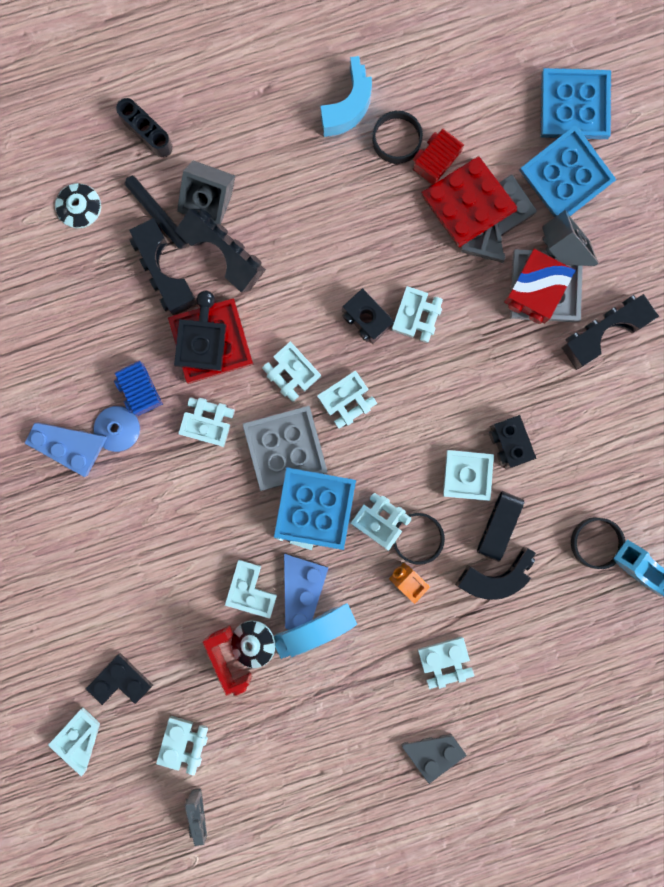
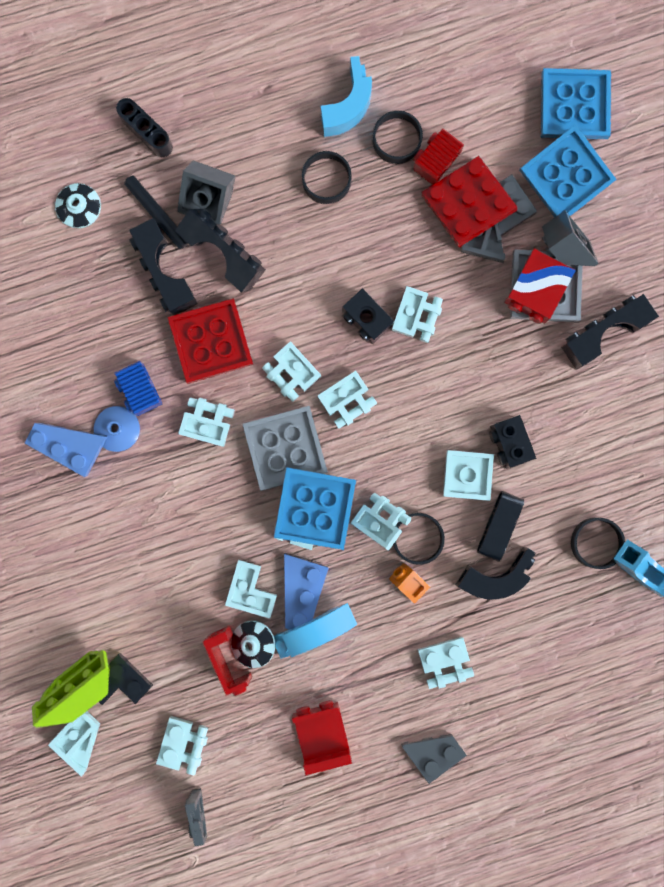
black plate [174,290,227,371] -> none
none -> lime wedge [32,650,109,727]
none -> red panel [292,700,352,776]
none -> black tyre [302,151,352,204]

